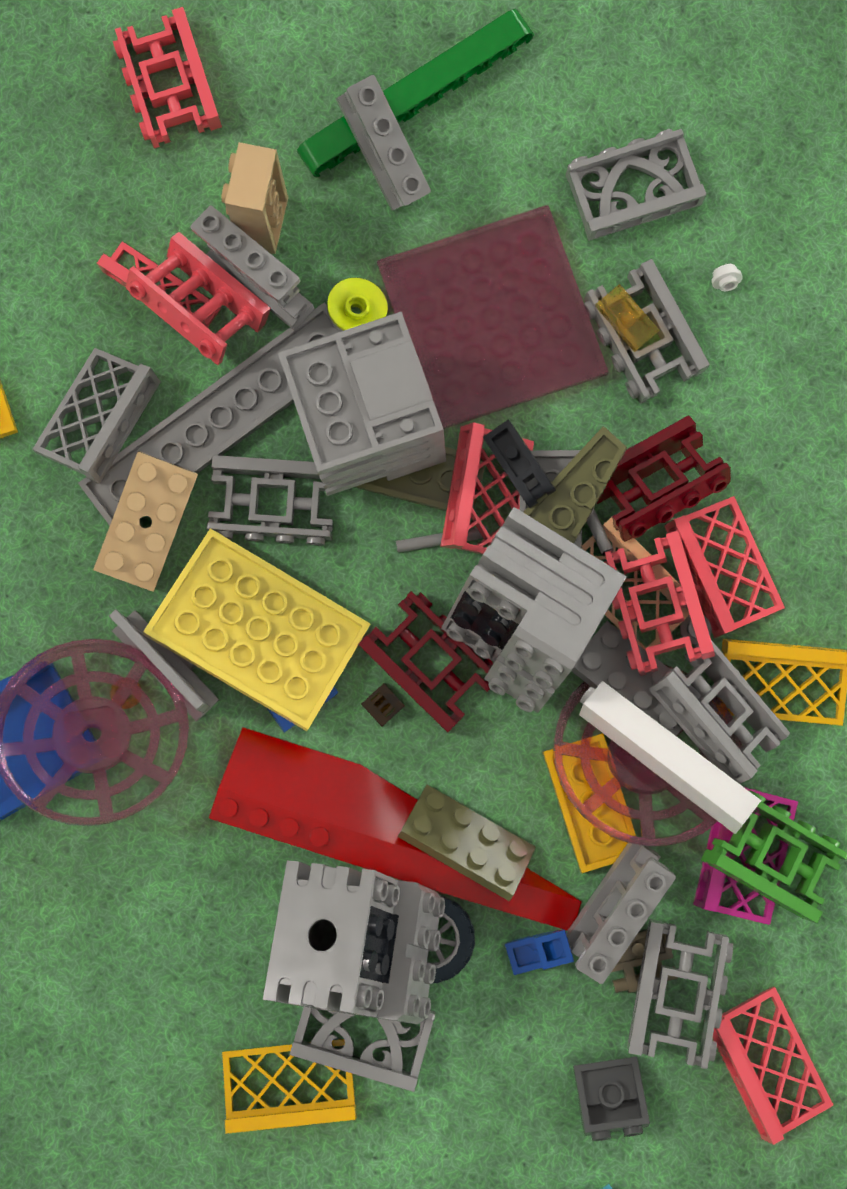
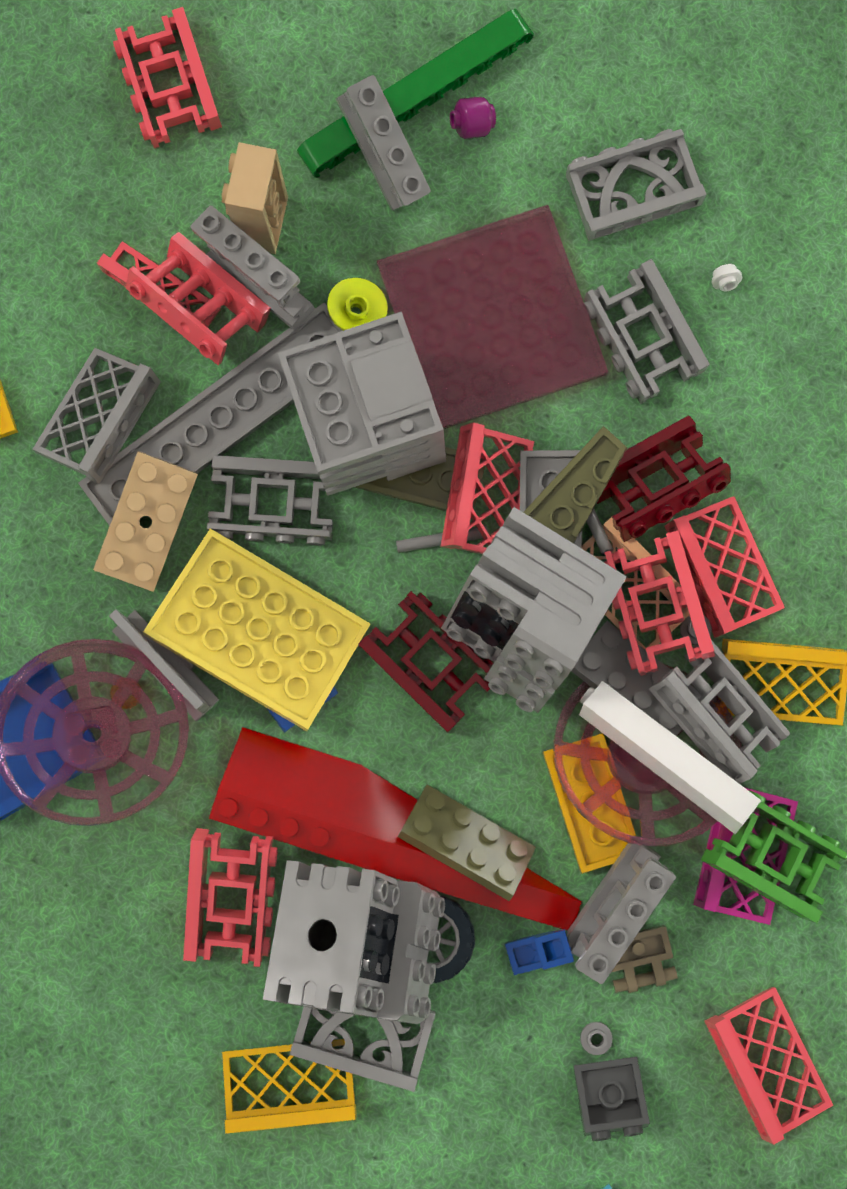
dark brown tile [361,683,405,727] -> none
black plate [483,419,556,509] -> none
clear yellow plate [595,284,660,352] -> none
light grey fence [627,919,733,1069] -> none
none -> coral fence [183,828,278,967]
none -> magenta head [450,96,496,139]
none -> light grey plate [580,1022,613,1055]

